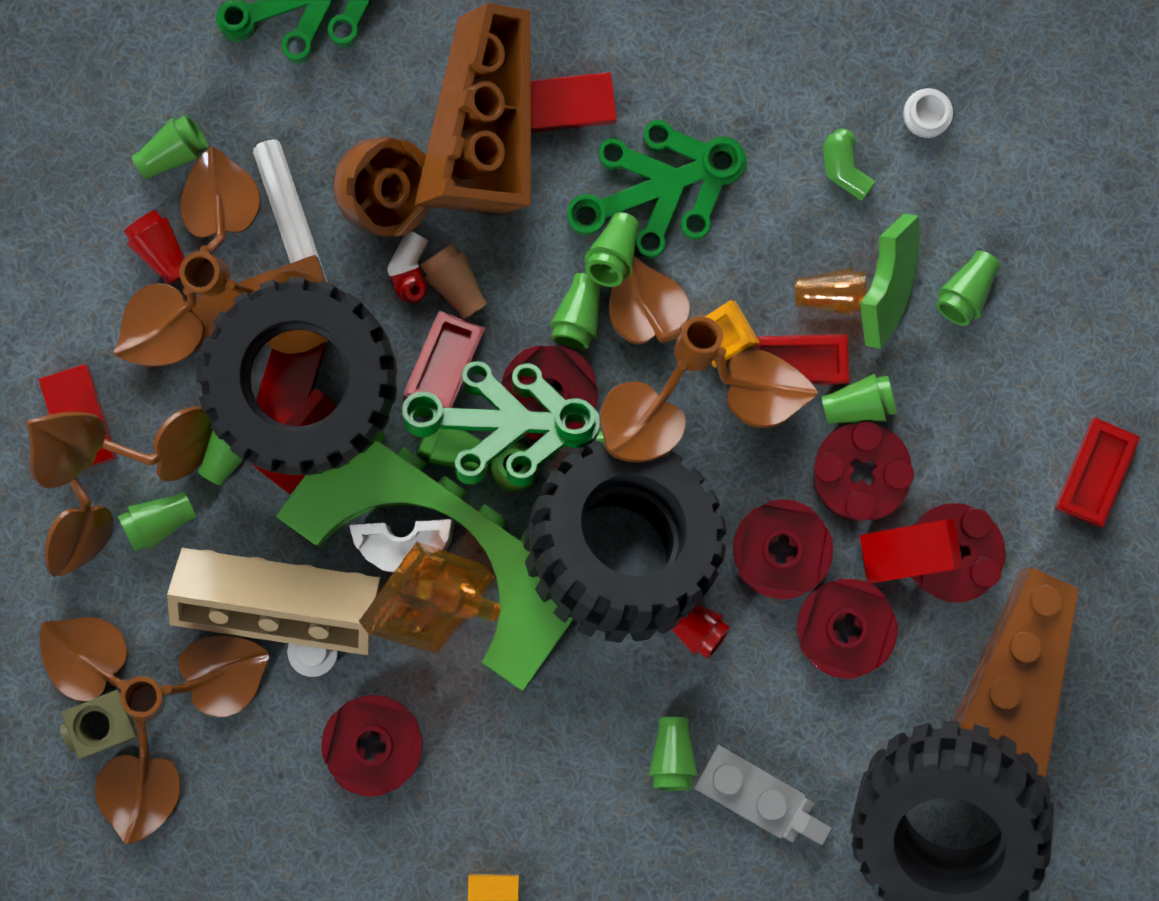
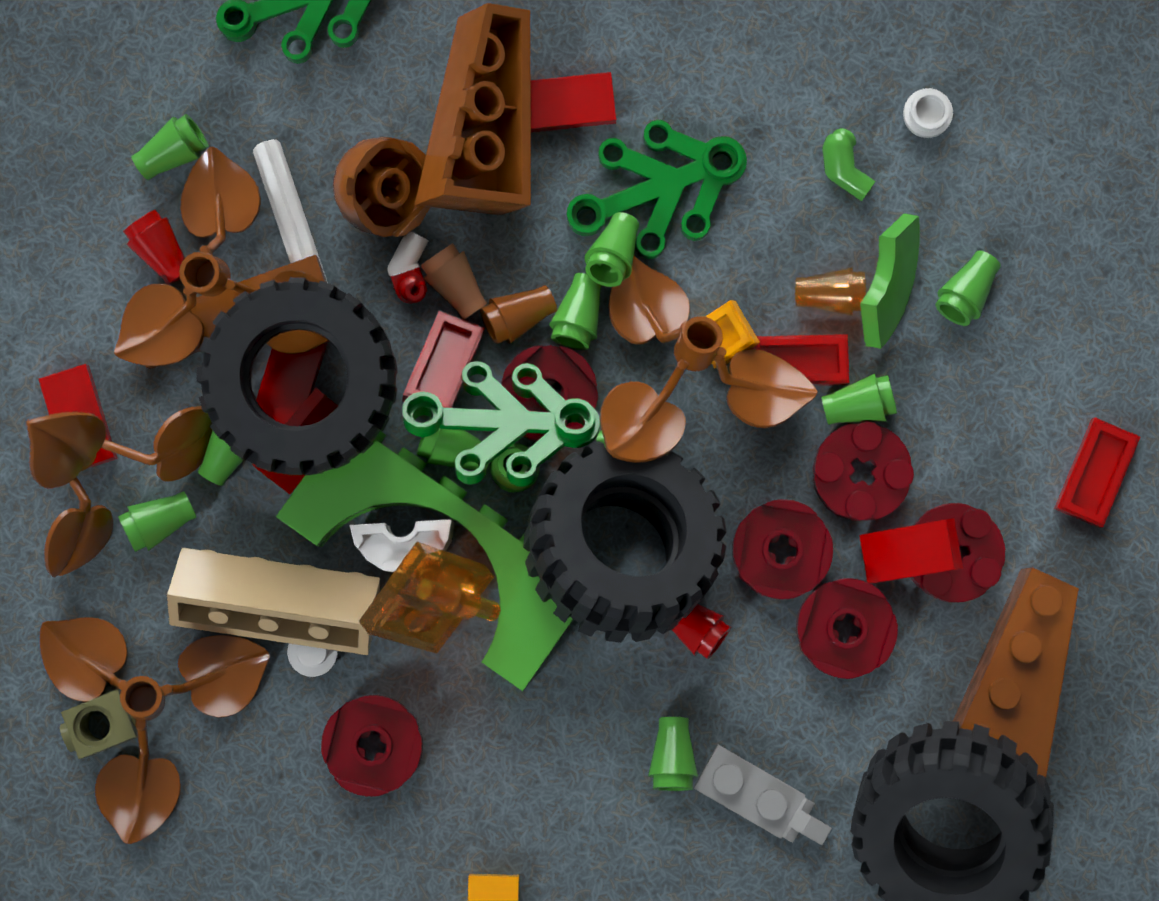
none -> dark orange cone [480,285,557,344]

